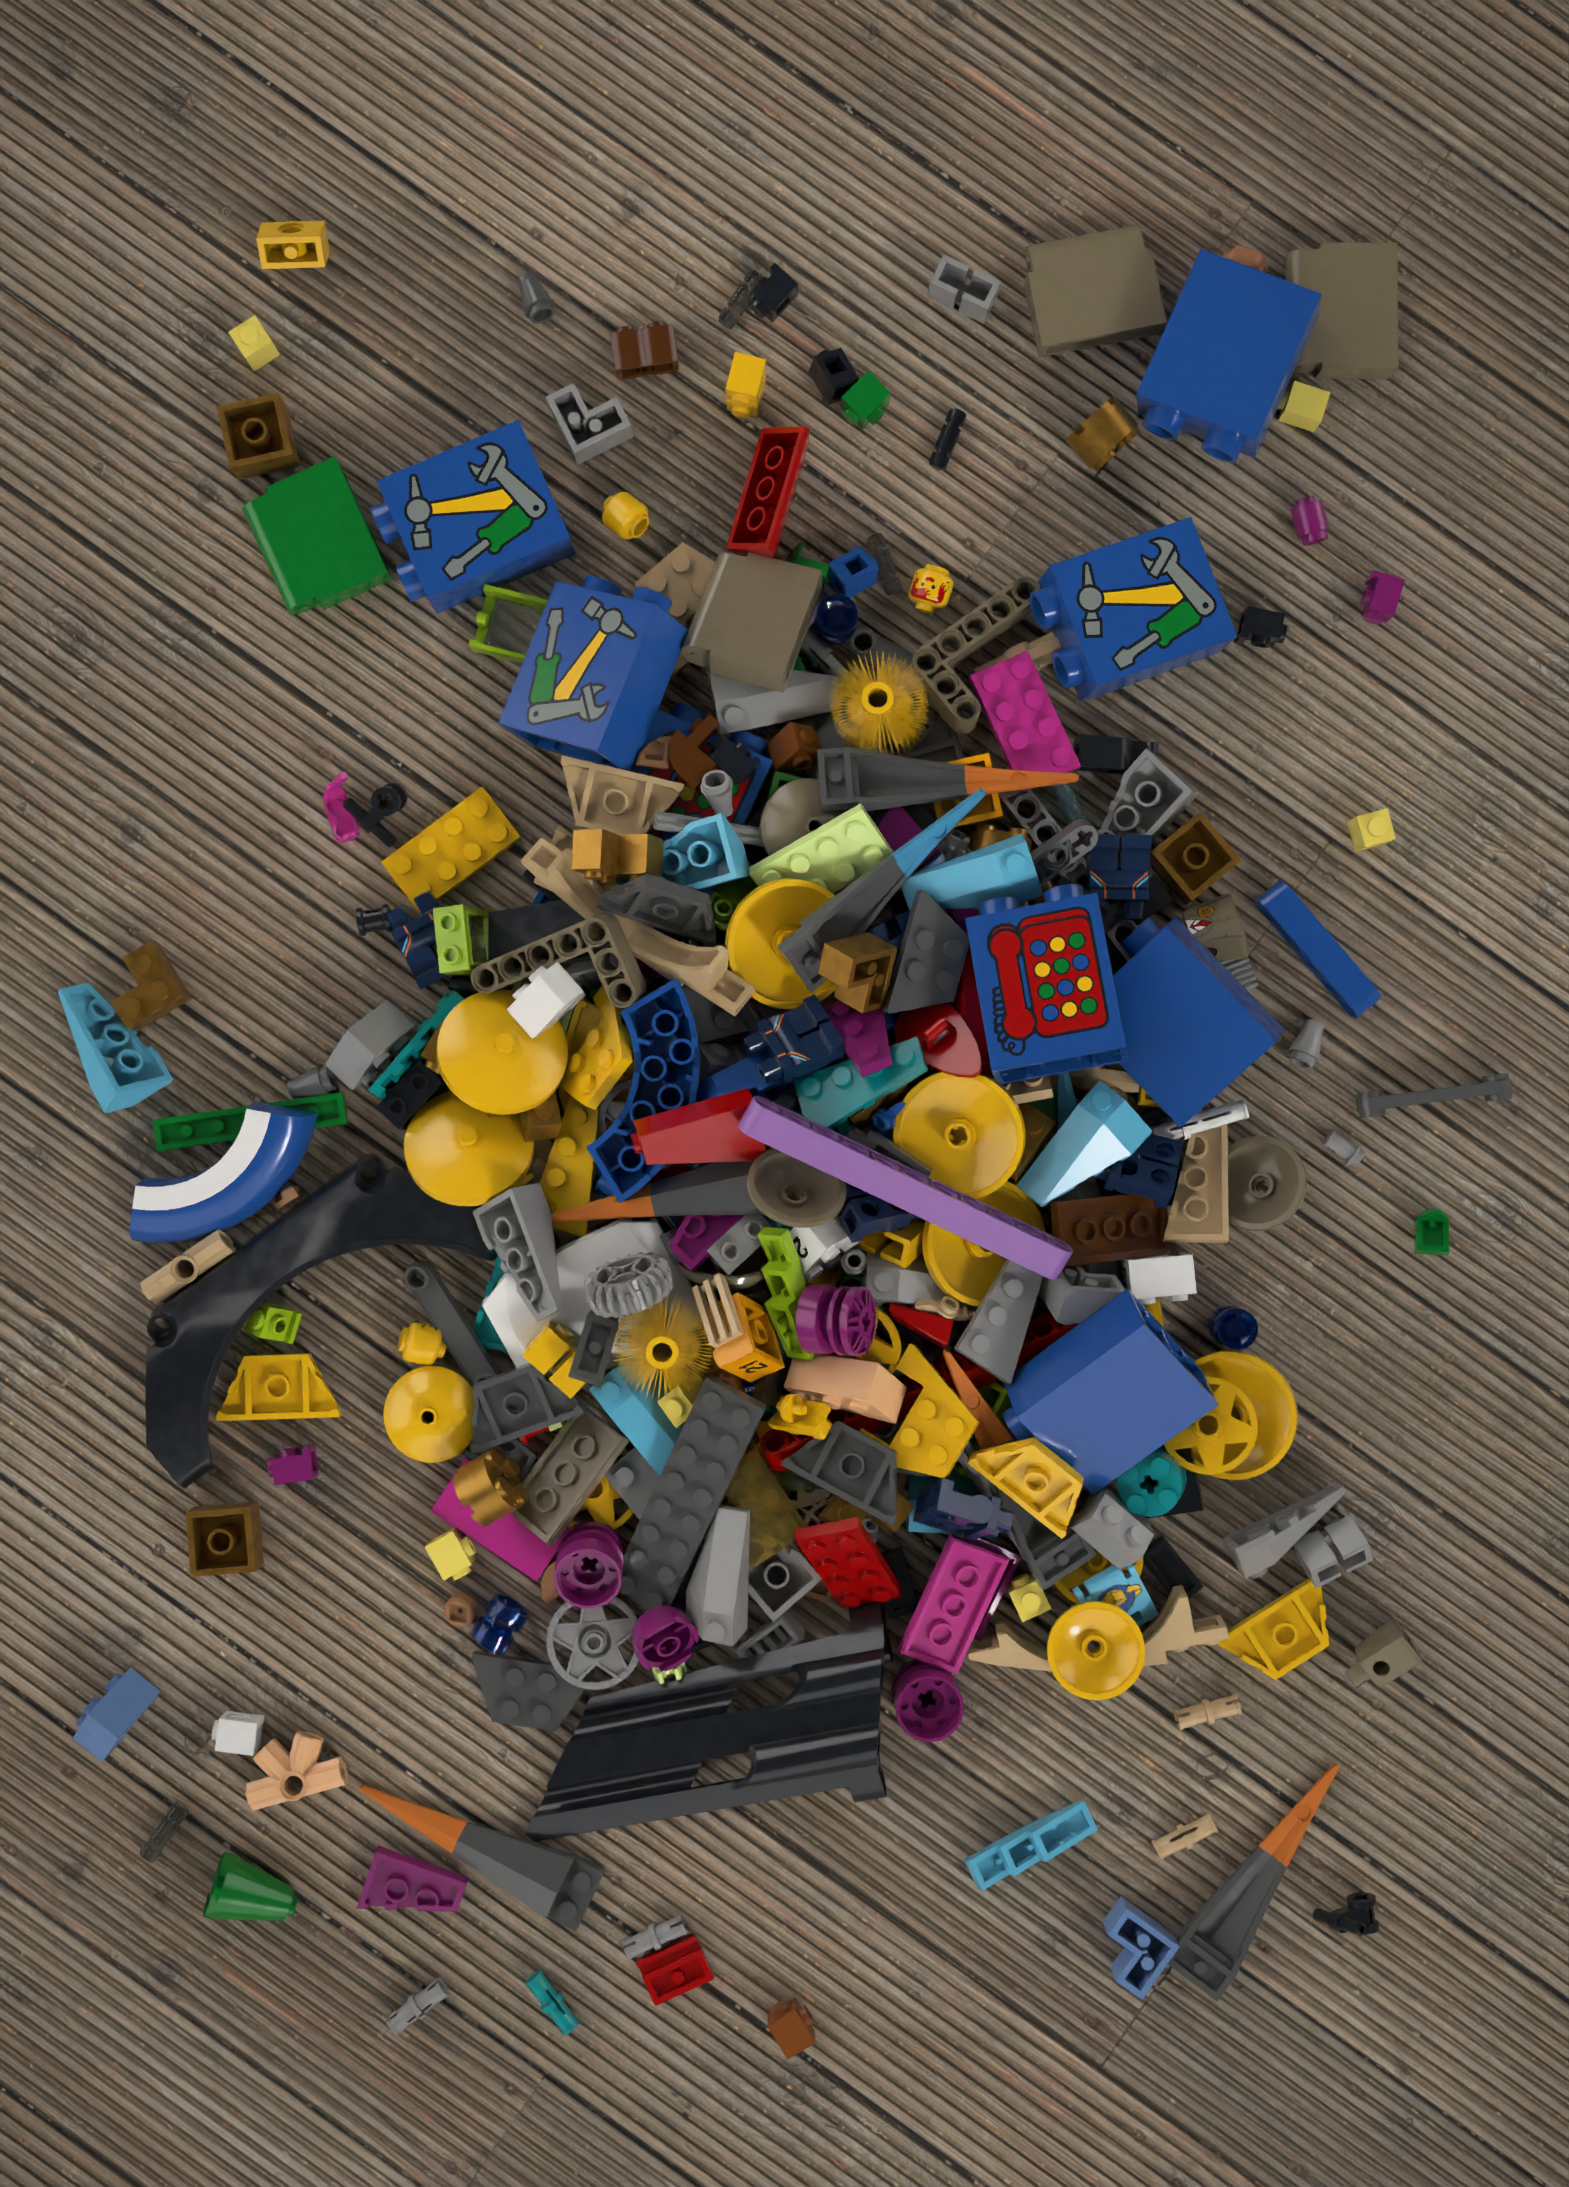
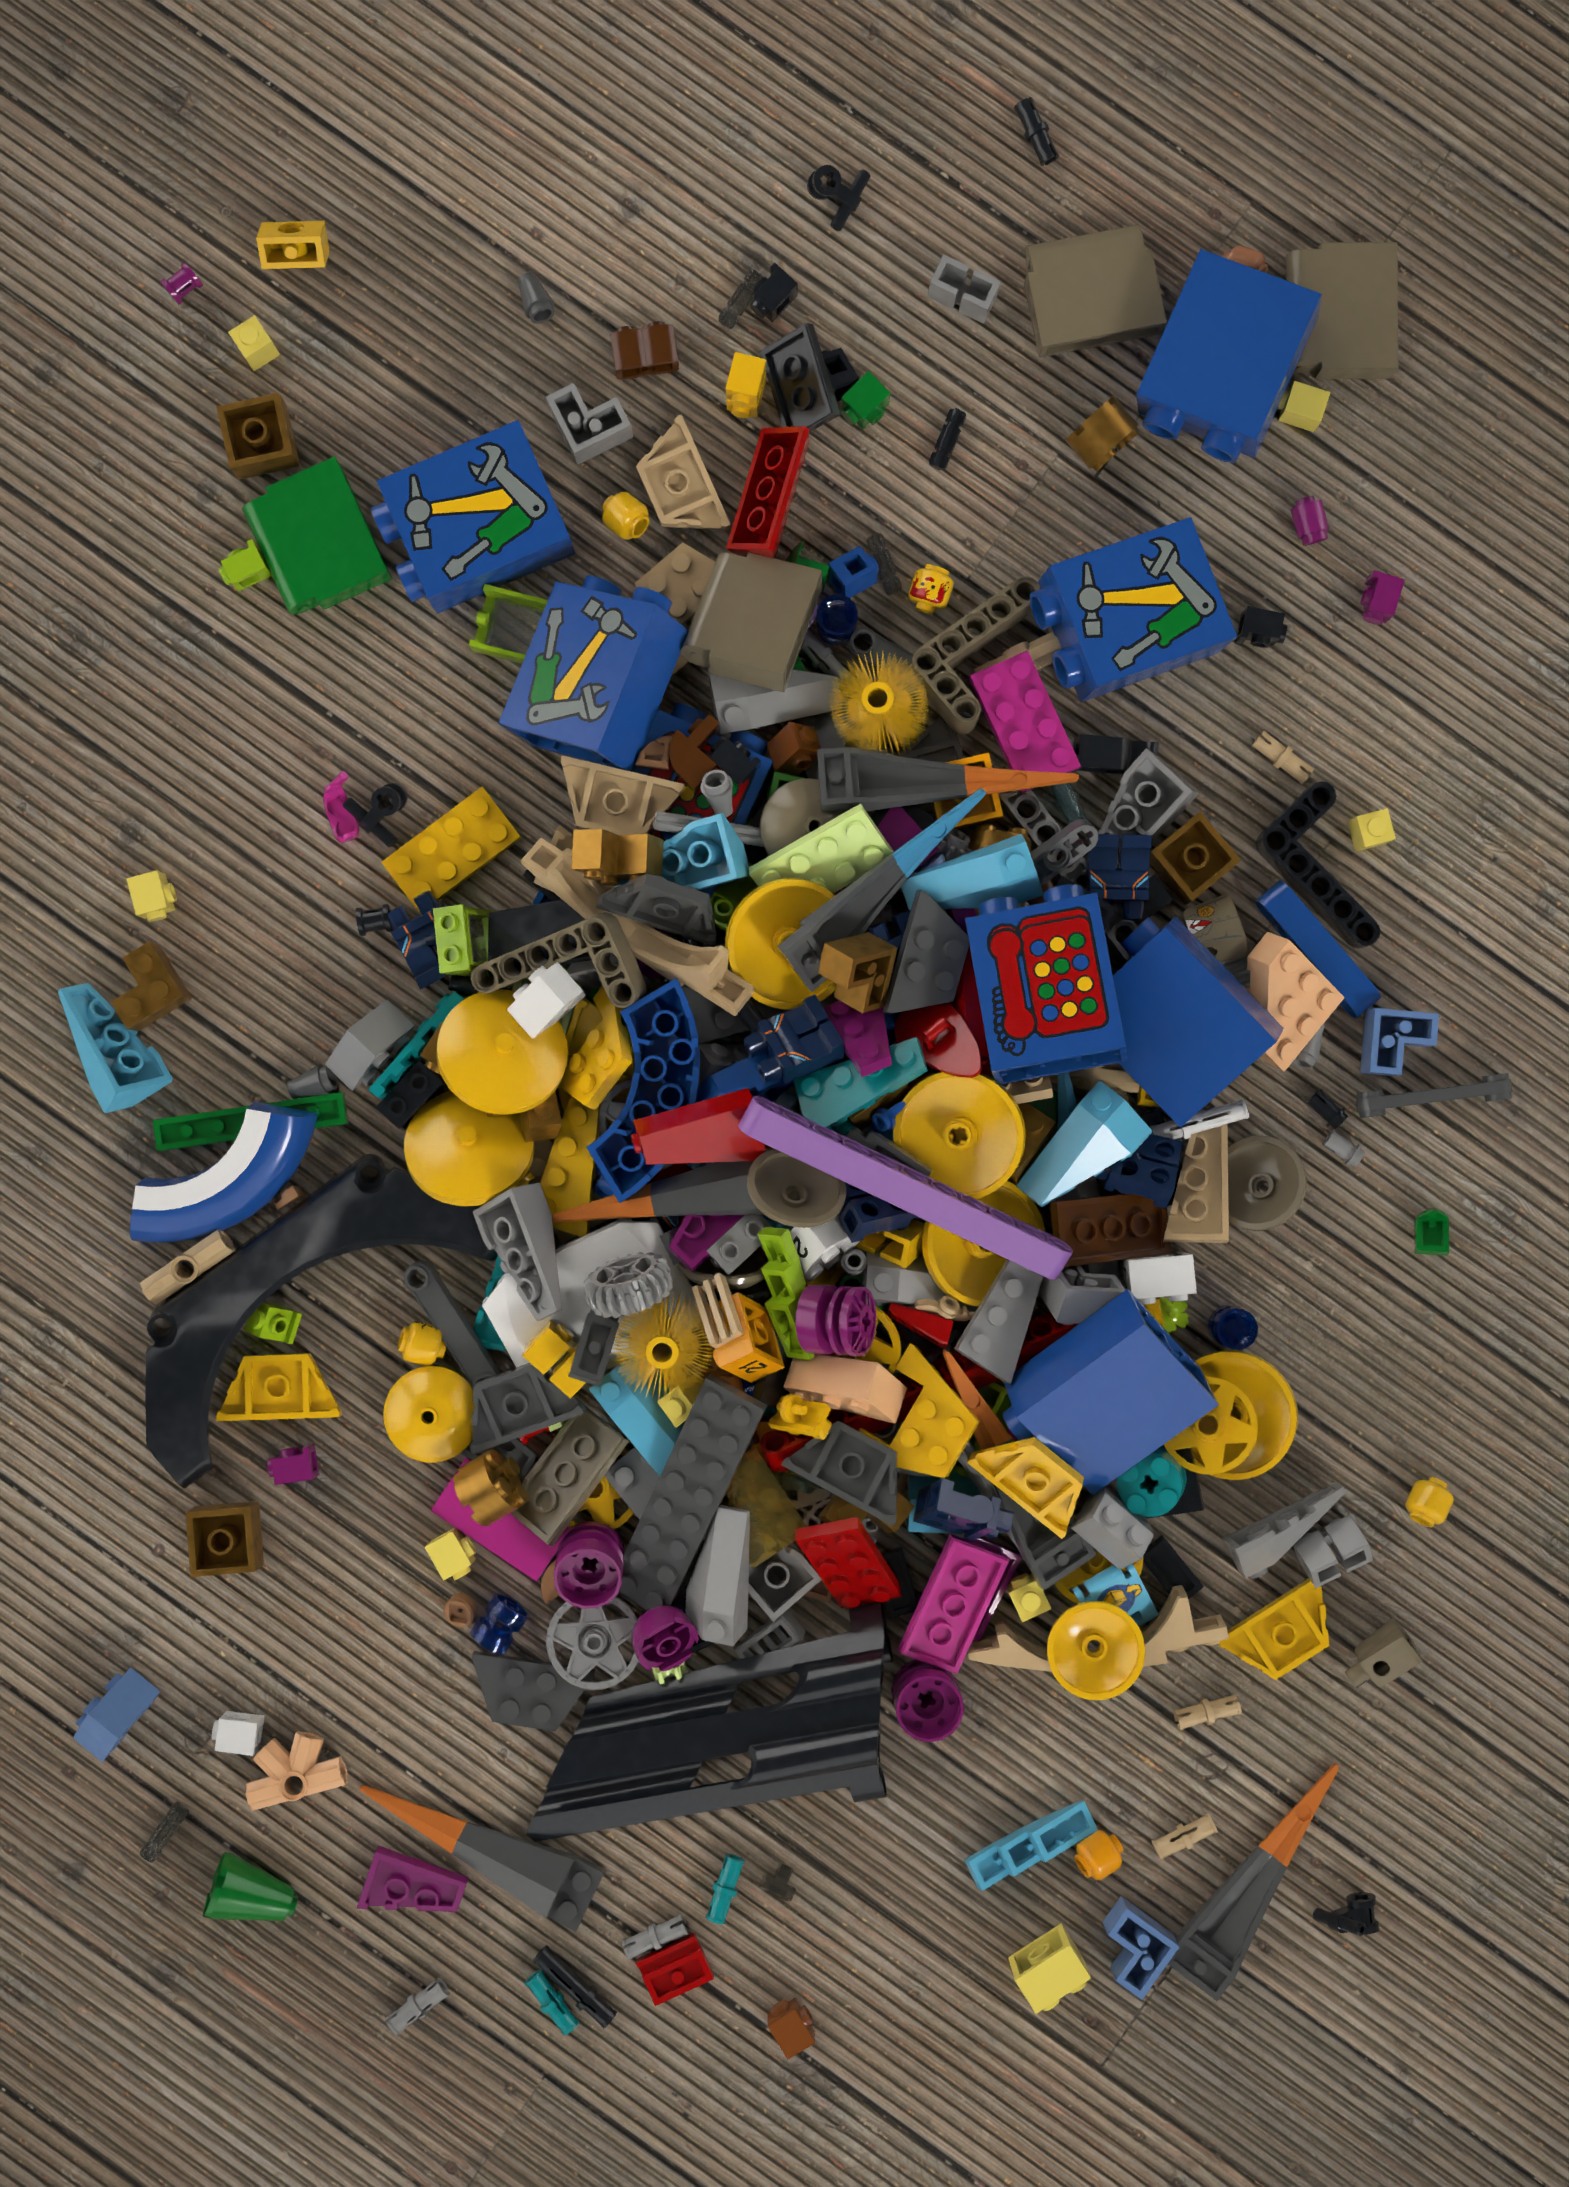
none -> light yellow brick [126,870,177,922]
none -> magenta bush [160,261,203,305]
none -> lime brick [218,539,272,591]
none -> black pin [533,1945,617,2029]
none -> tan wing [636,414,731,530]
none -> teal pin [705,1853,745,1925]
none -> clear smoke tile [758,1863,796,1901]
none -> black tile [760,323,840,432]
none -> black piece [807,165,871,231]
none -> light yellow brick [1008,1923,1091,2014]
none -> black pin [1014,97,1059,166]
none -> light orange head [1074,1830,1124,1880]
none -> lime plant [1160,1297,1189,1333]
none -> light nougat brick [1246,932,1345,1072]
none -> tan pin [1251,730,1315,785]
none -> black beam [1256,781,1381,949]
none -> black pin [1306,1089,1348,1129]
none -> medium blue brick [1360,1008,1439,1076]
none -> yellow head [1405,1477,1454,1528]

